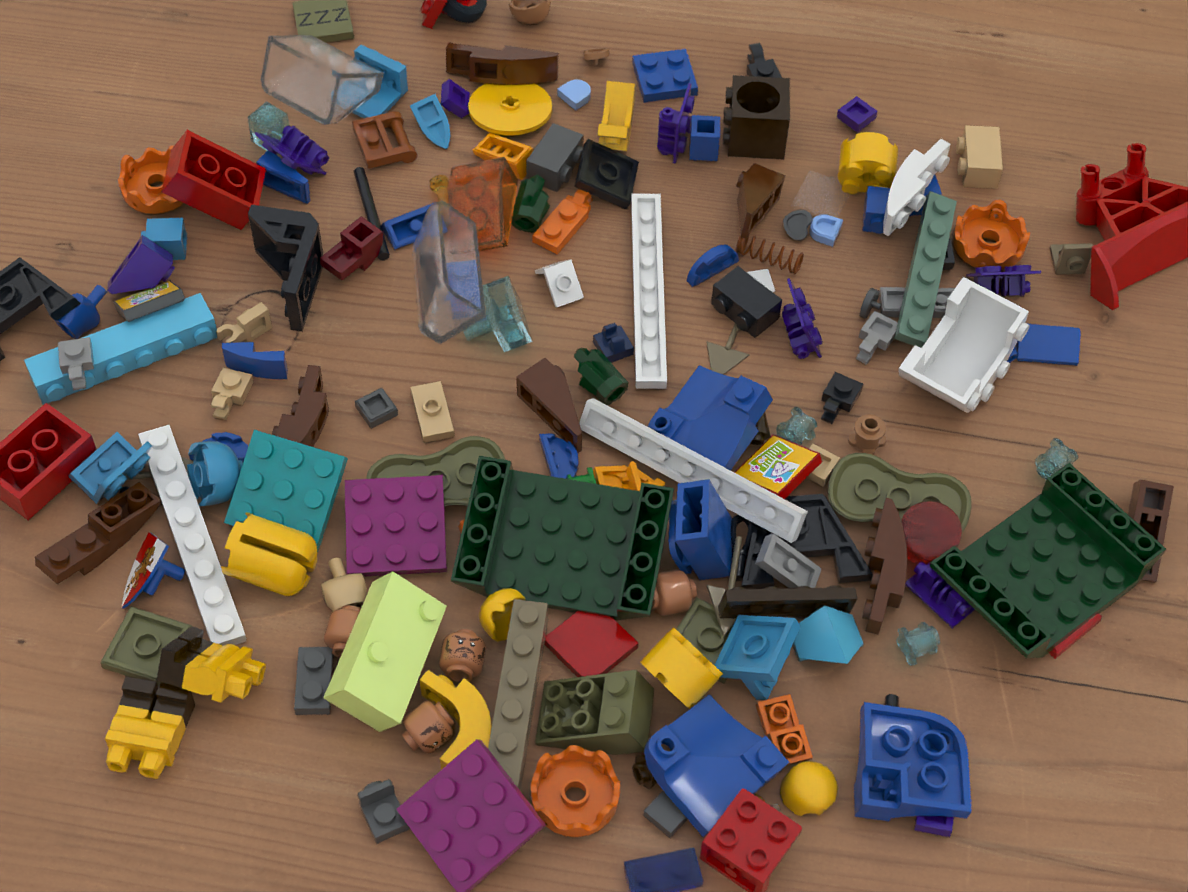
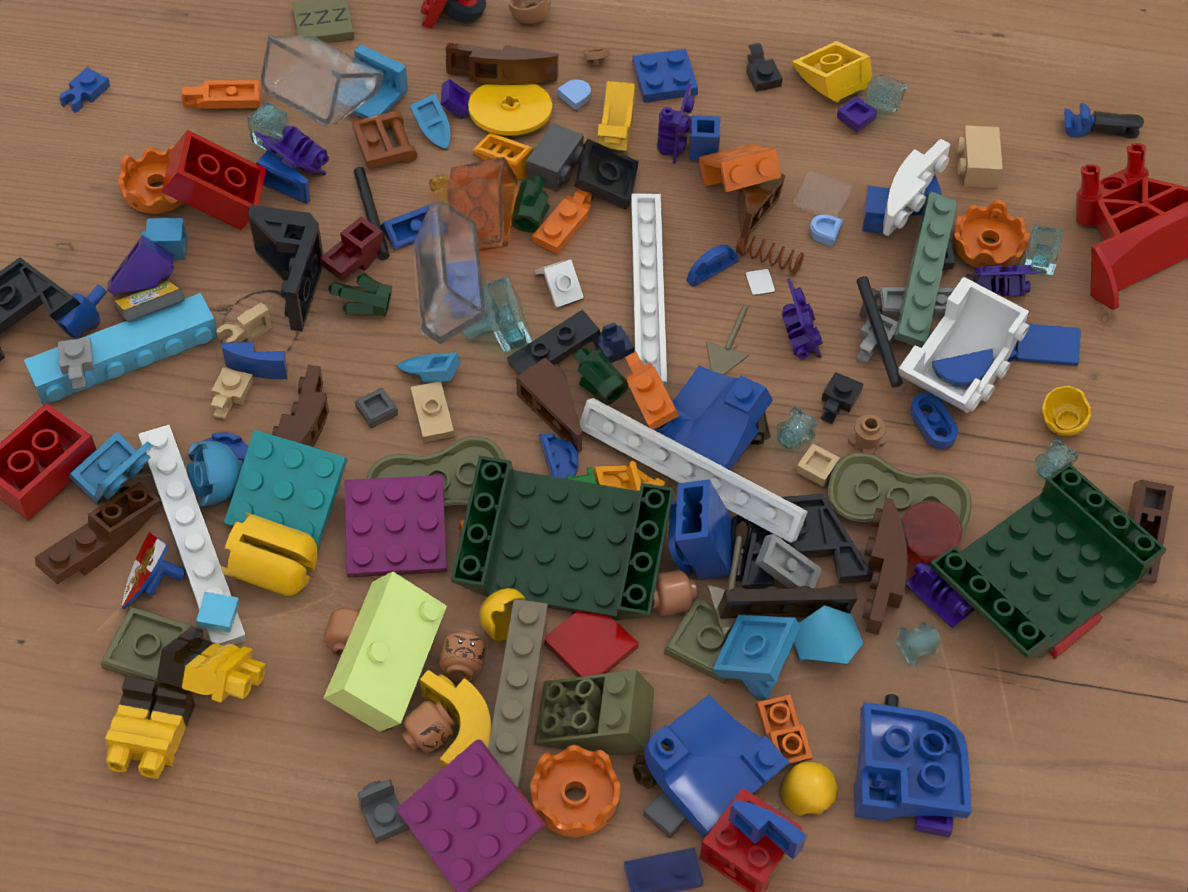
dark grey plate [294,647,334,715] -> none
tan piece [321,558,367,612] -> none
yellow brick [640,627,723,709] -> none
black brick [711,266,782,338] -> none
dark brown brick [723,75,790,160] -> none
tile [734,434,823,499] -> none
dark grey piece [783,210,813,241] -> none
yellow brick [838,132,898,194] -> none
dark tan bracket [1050,243,1093,275] -> none
none -> blue plate [59,67,110,112]
none -> orange hinge [182,80,261,109]
none -> medium azure tile [196,592,239,633]
none -> dark green rock [328,273,392,317]
none -> dark azure plate [397,352,461,383]
none -> black plate [507,309,601,375]
none -> orange hinge [625,352,680,430]
none -> orange panel [698,143,781,192]
none -> blue slope [729,800,807,860]
none -> yellow slope [791,41,872,103]
none -> black bar [856,276,903,388]
none -> clear light blue brick [864,74,908,113]
none -> blue plate [910,393,958,449]
none -> blue tile [932,349,994,387]
none -> clear light blue brick [1024,225,1063,275]
none -> yellow hair [1042,385,1092,437]
none -> piece [1064,103,1144,139]

